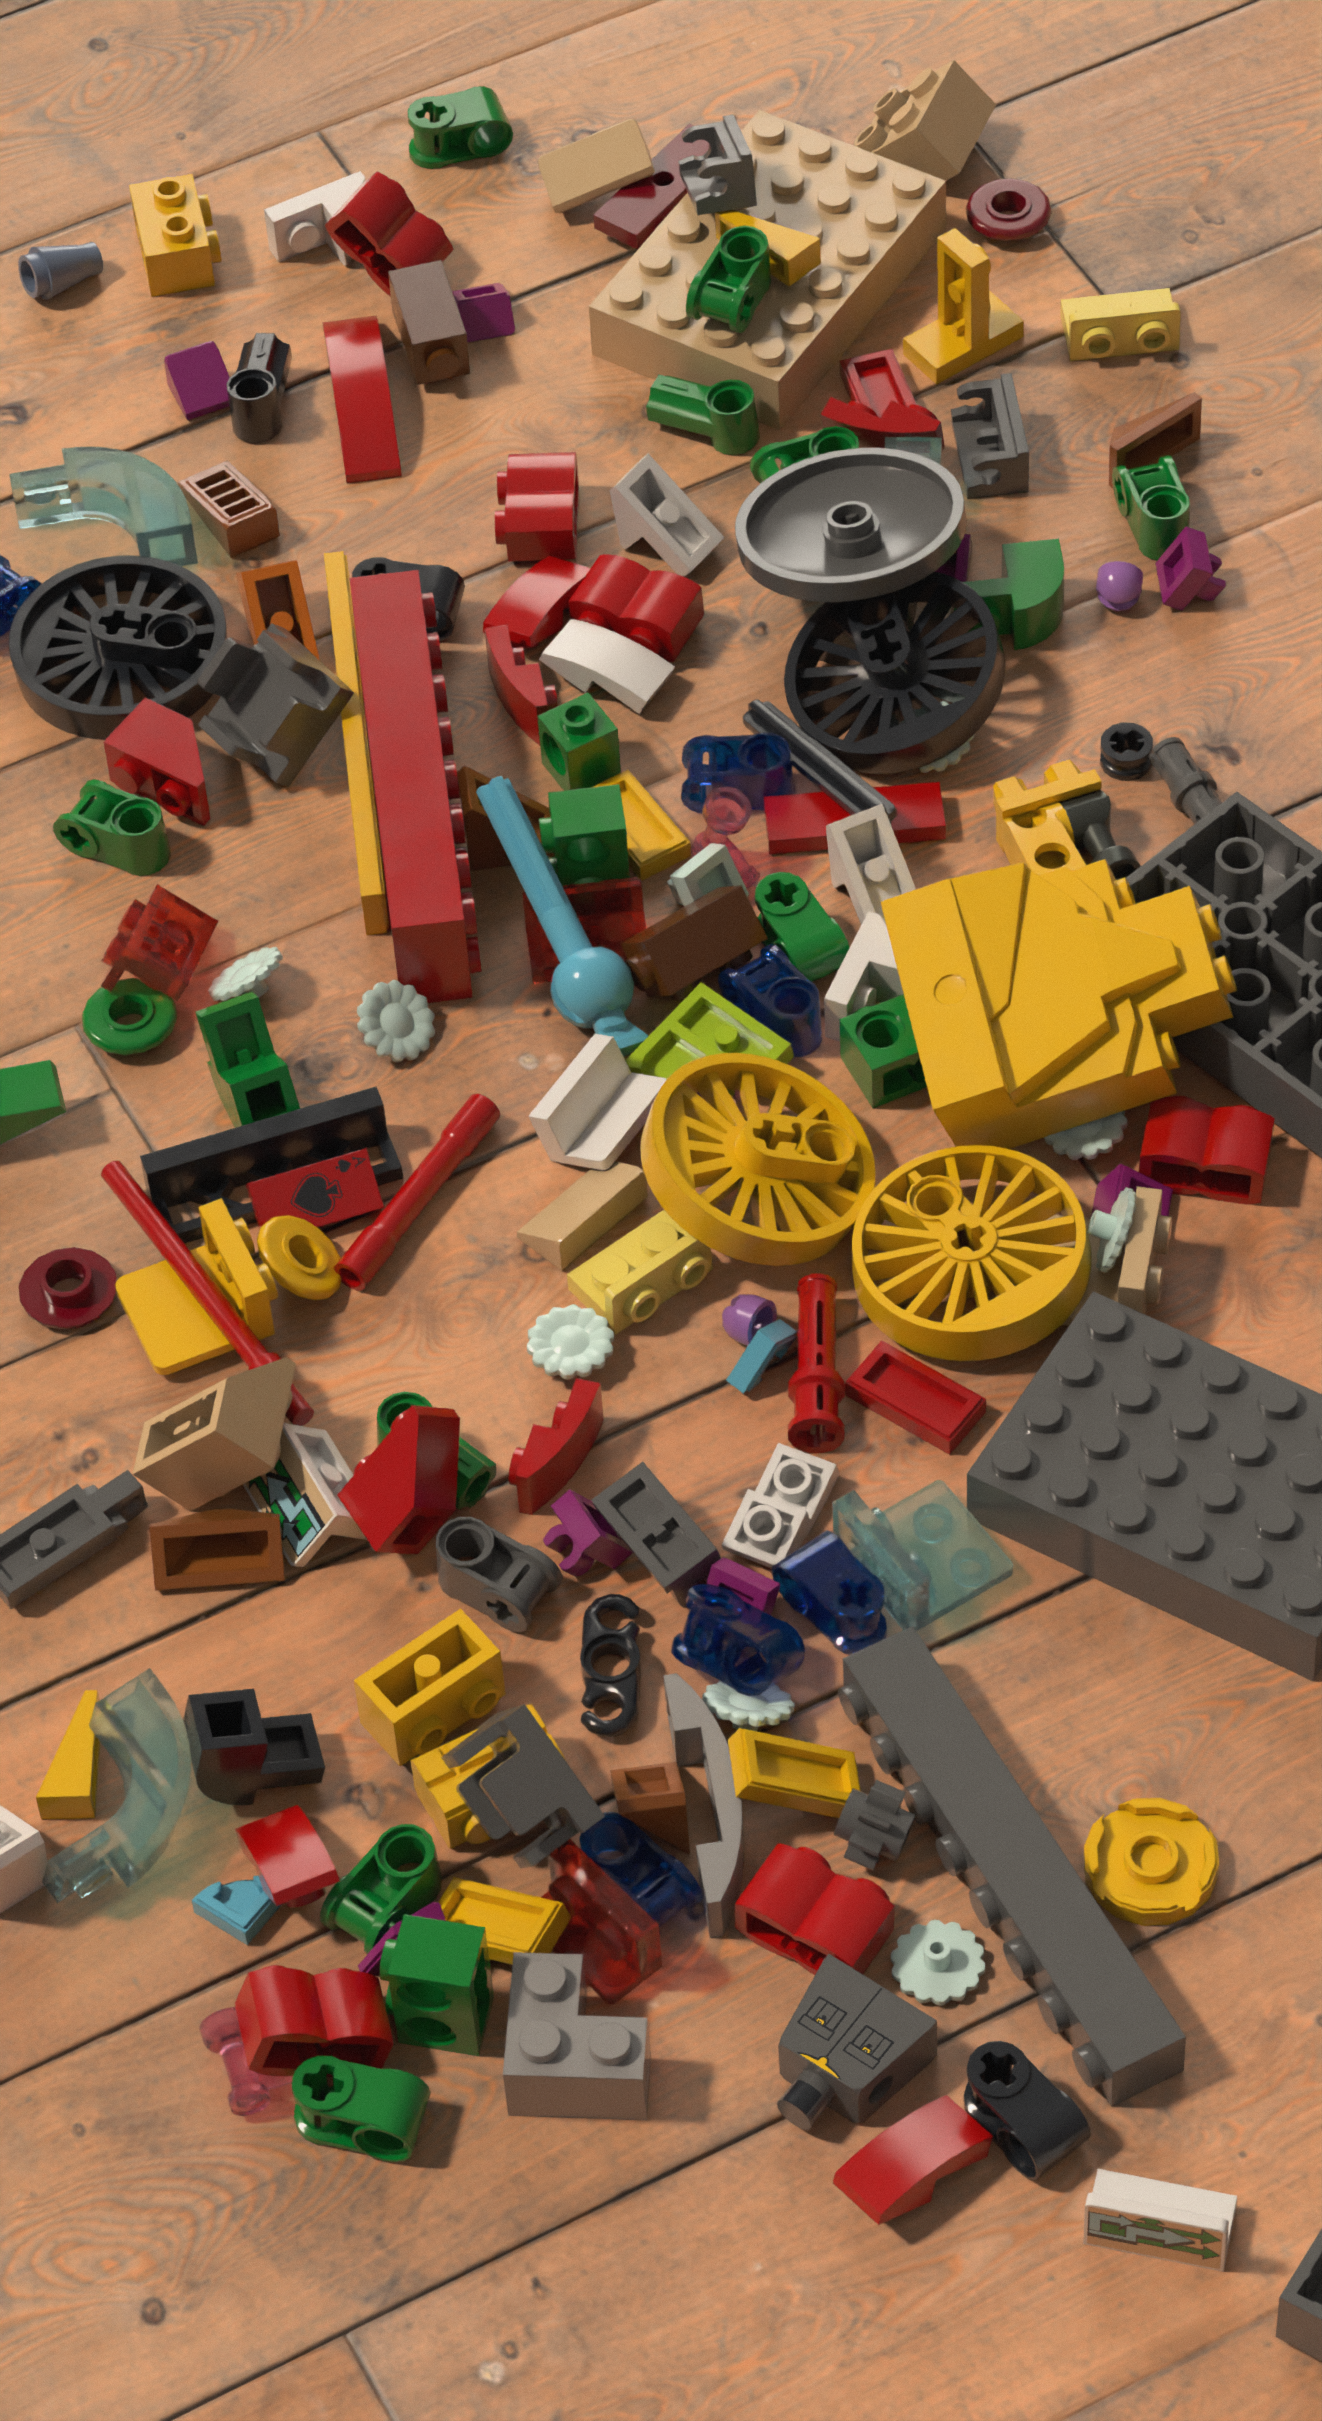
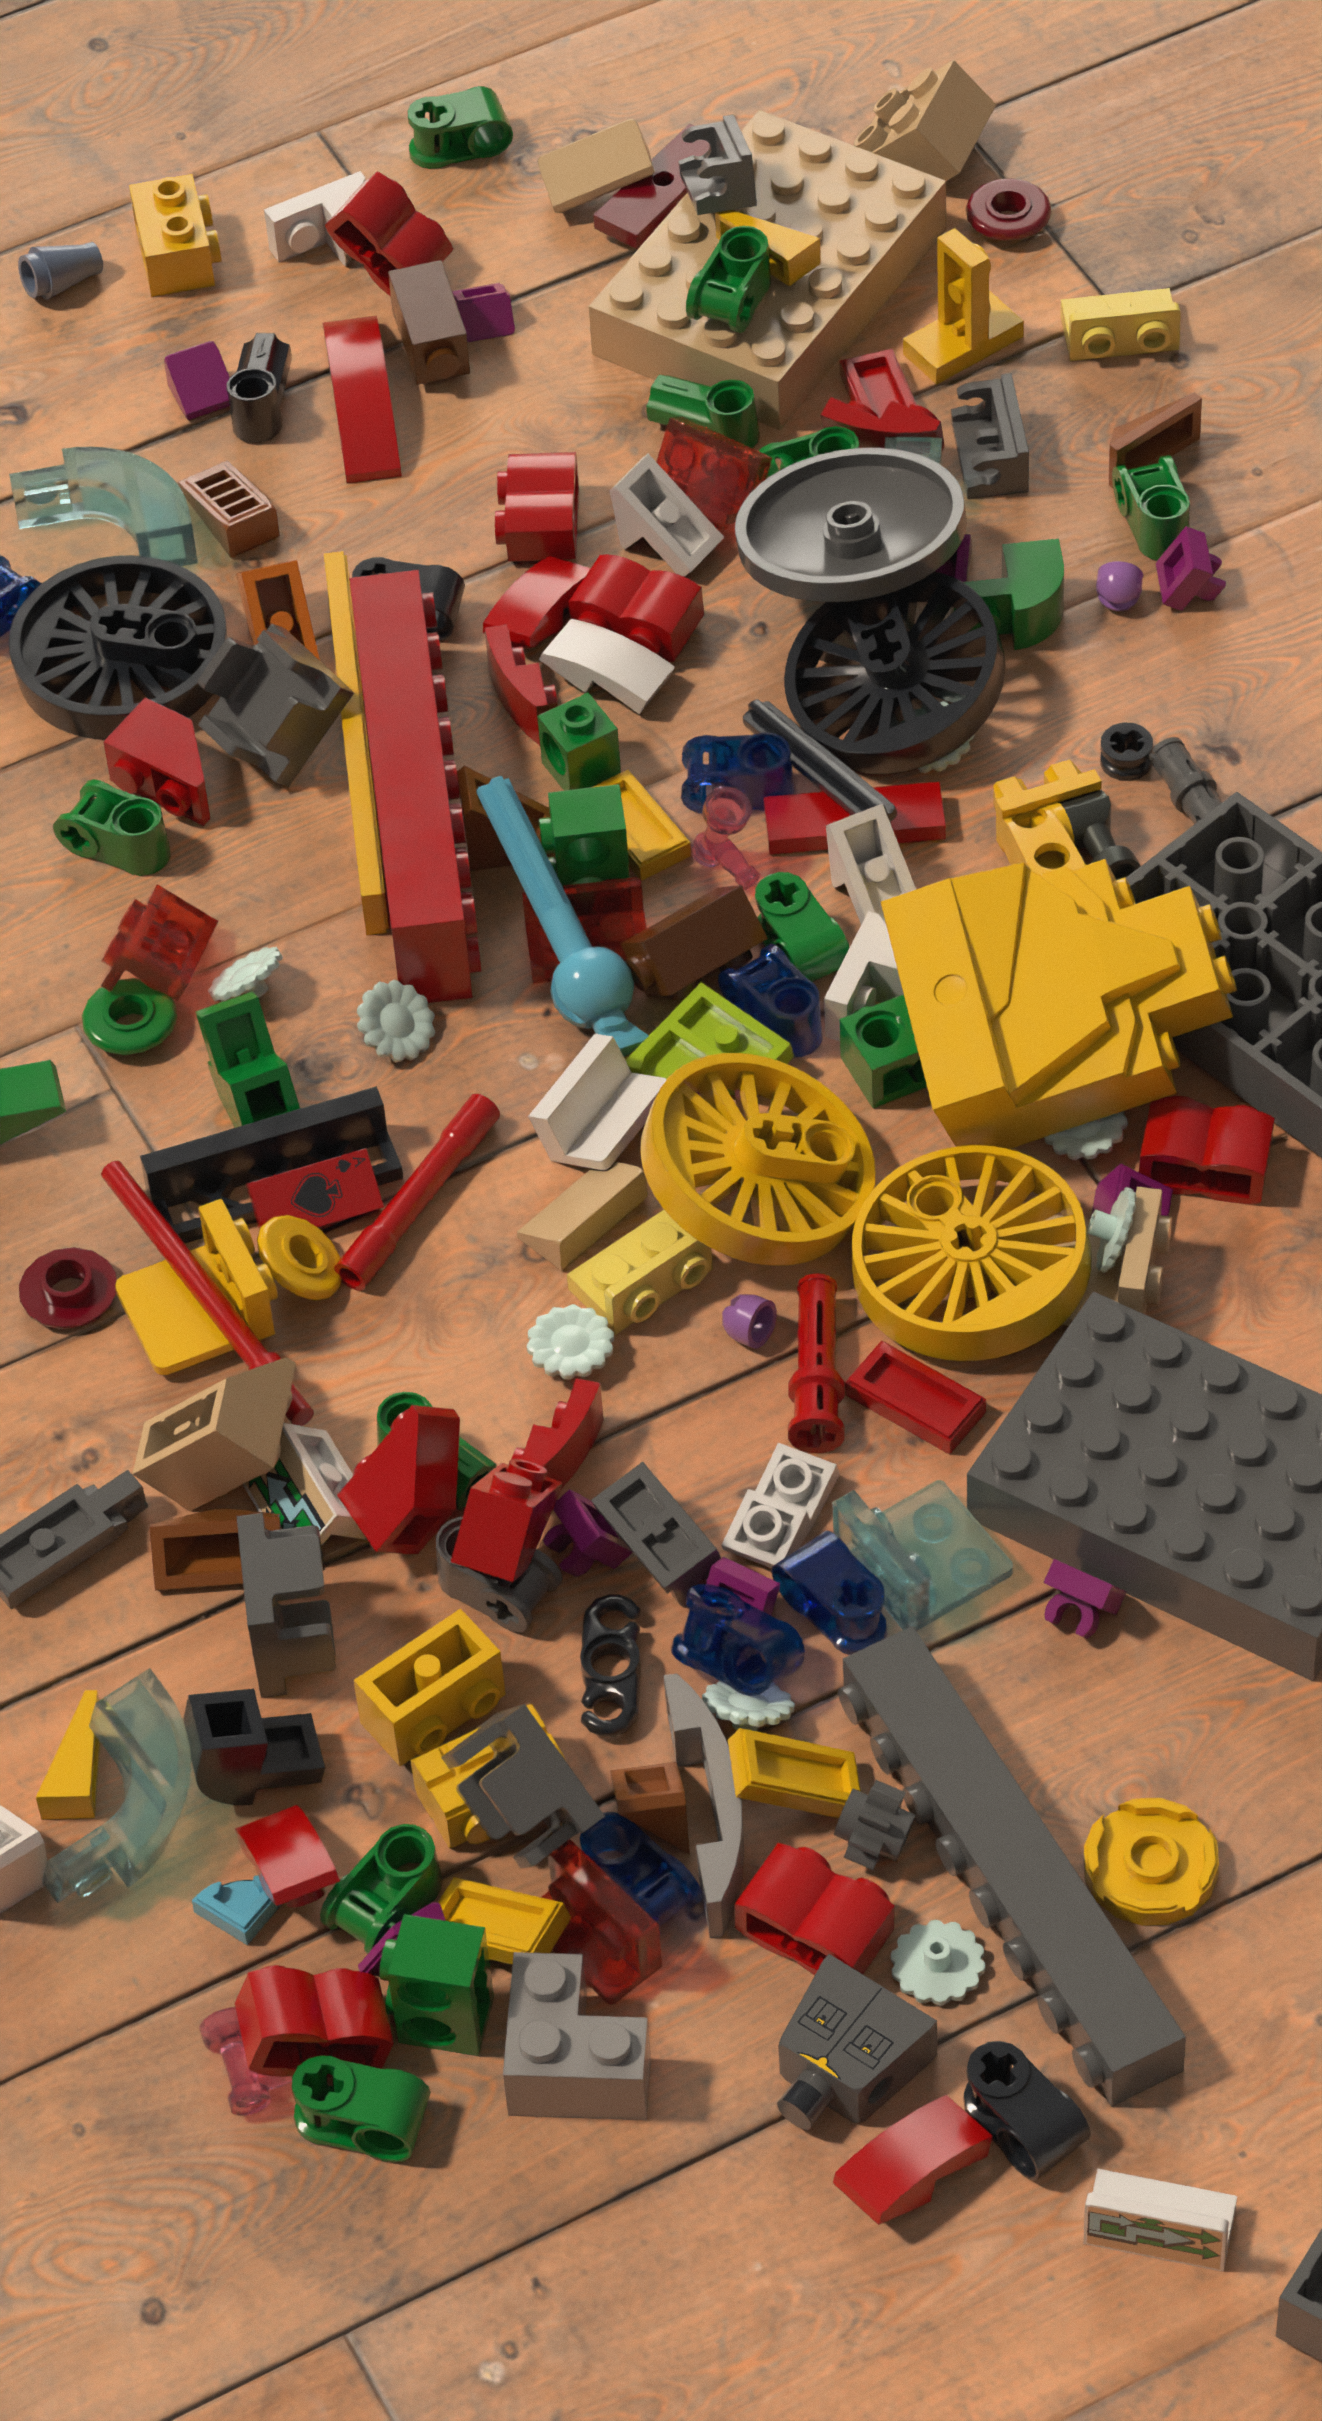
light aqua tile [667,843,749,907] -> none
medium azure tile [726,1319,797,1394] -> none
none -> dark grey panel [236,1513,336,1698]
none -> red slope [451,1459,563,1582]
none -> clear red bracket [656,416,772,529]
none -> magenta tile [1043,1559,1127,1639]

